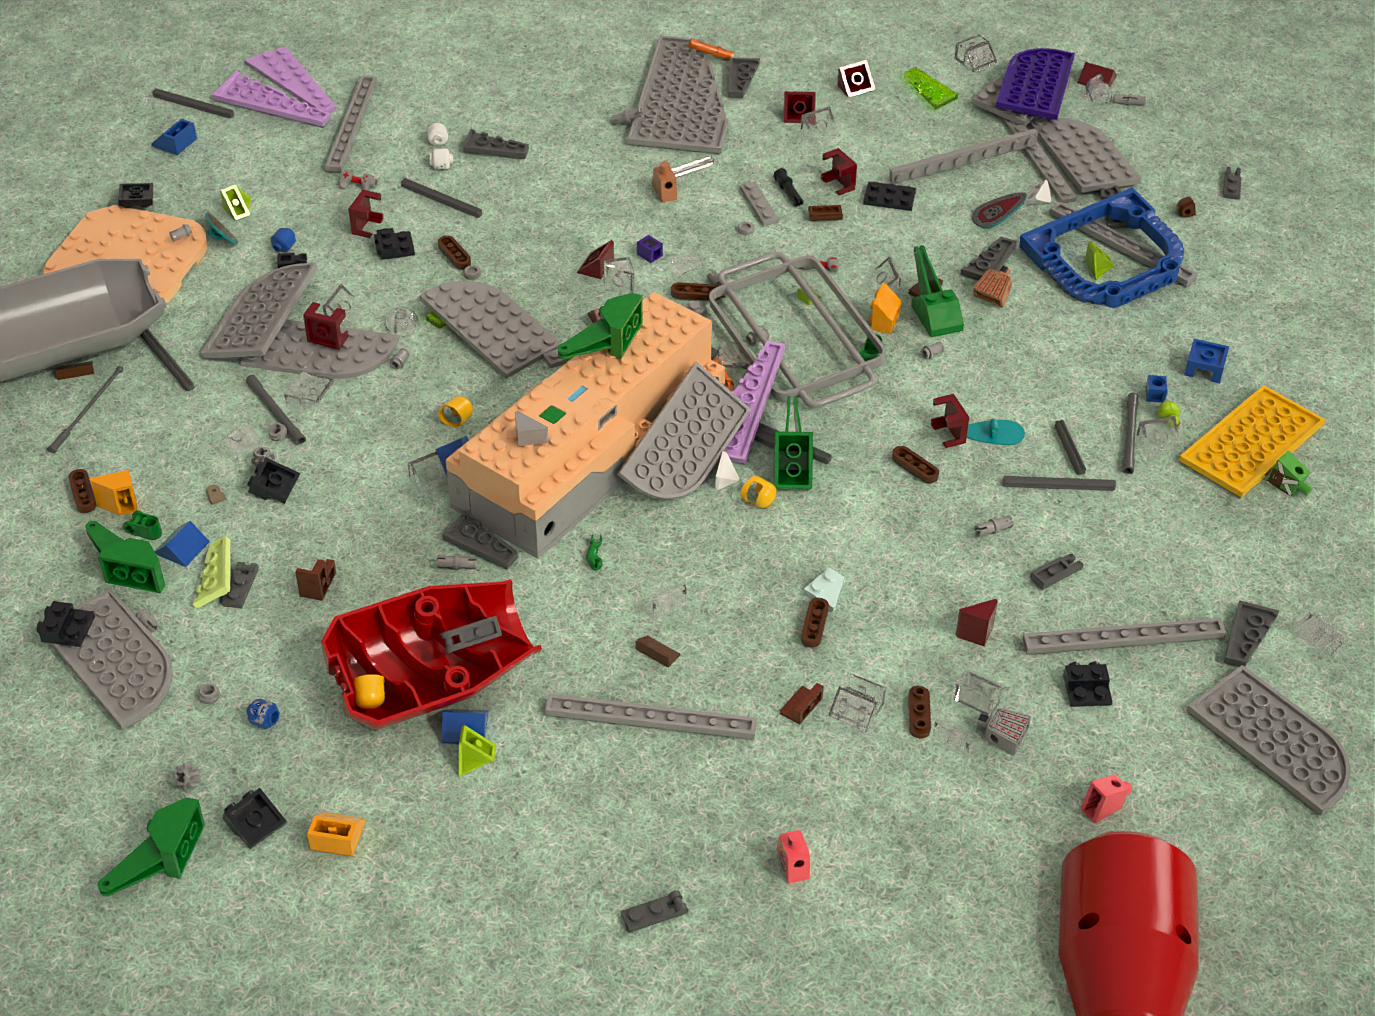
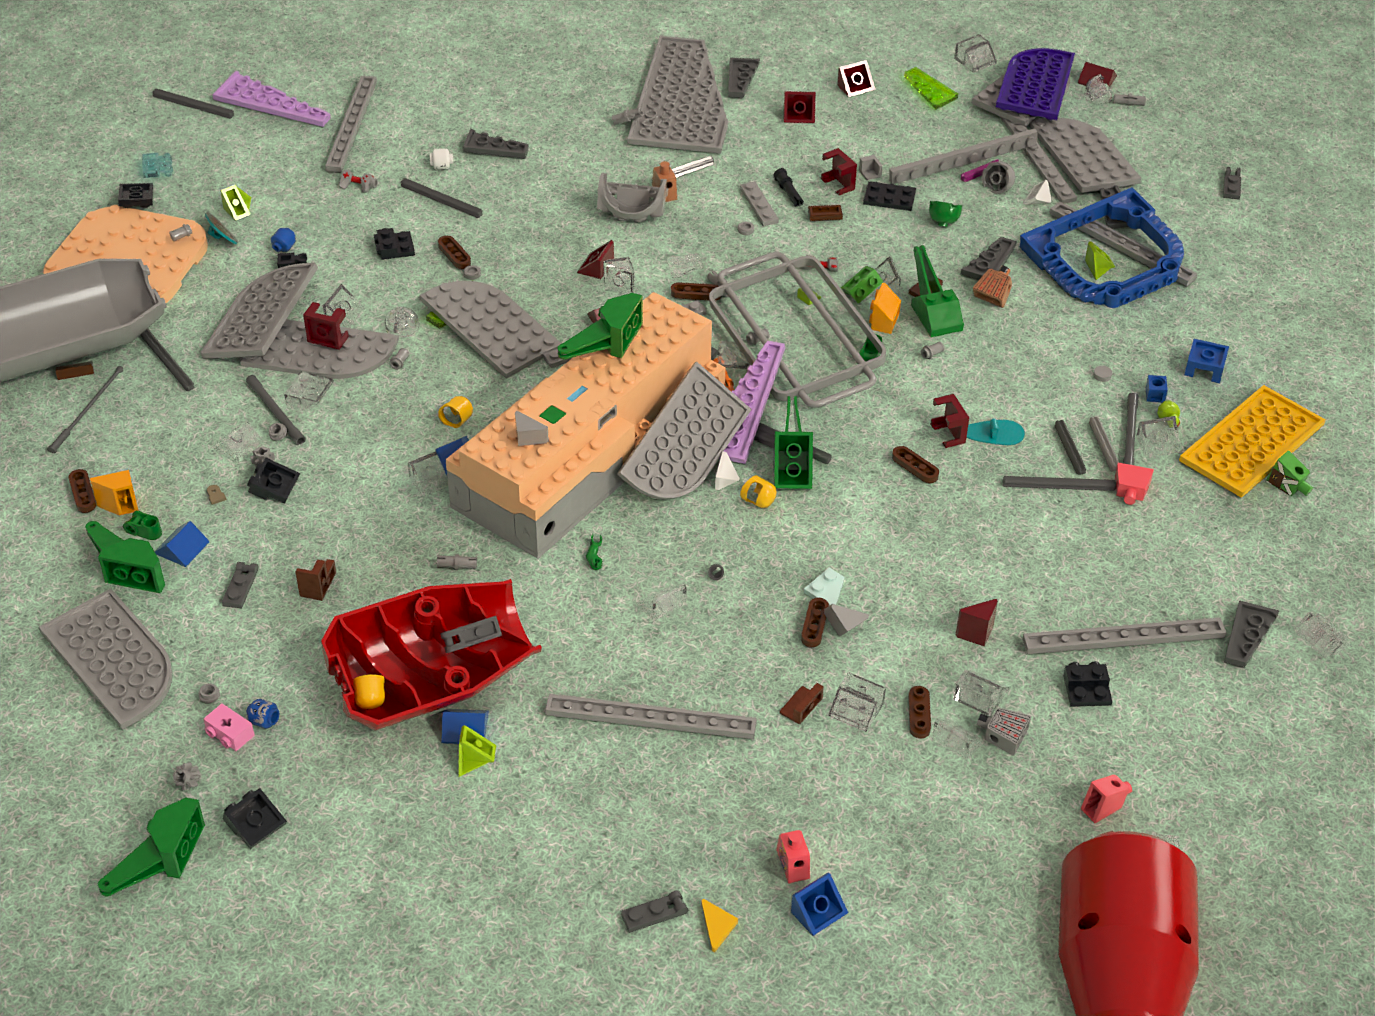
black plate [37,601,95,647] -> none
light grey pin [136,609,159,633] -> none
blue slope [151,119,197,155] -> none
yellowish green wing [192,535,230,608] -> none
lavender wing [245,47,337,113] -> none
light orange slope [307,811,366,857] -> none
dark red panel [348,190,384,238] -> none
white head [427,123,448,146] -> none
dark grey wing [442,511,518,569] -> none
reddish brown slope [636,636,681,668] -> none
dark purple brick [637,235,663,263] -> none
orange pin [688,38,734,61] -> none
clear slope [800,106,840,145] -> none
shield [972,192,1027,228] -> none
light grey pin [974,515,1014,537] -> none
dark grey hinge [1030,554,1084,590] -> none
reddish brown piece [1176,196,1196,217] -> none
light grey plate [1187,665,1350,815] -> none
none -> clear light blue plate [142,152,173,178]
none -> bright pink brick [203,703,255,751]
none -> light grey piece [597,173,668,222]
none -> yellow tile [701,898,738,953]
none -> dark grey hinge [708,564,724,580]
none -> blue slope [791,872,848,936]
none -> light grey slope [824,604,869,636]
none -> bright green bracket [841,266,883,303]
none -> light grey panel [859,155,882,180]
none -> green cylinder [929,201,963,227]
none -> magenta axle [961,159,999,182]
none -> light grey cylinder [982,161,1015,194]
none -> light grey axle [1089,416,1119,471]
none -> light grey tile [1093,366,1112,382]
none -> coral torso [1115,463,1154,505]

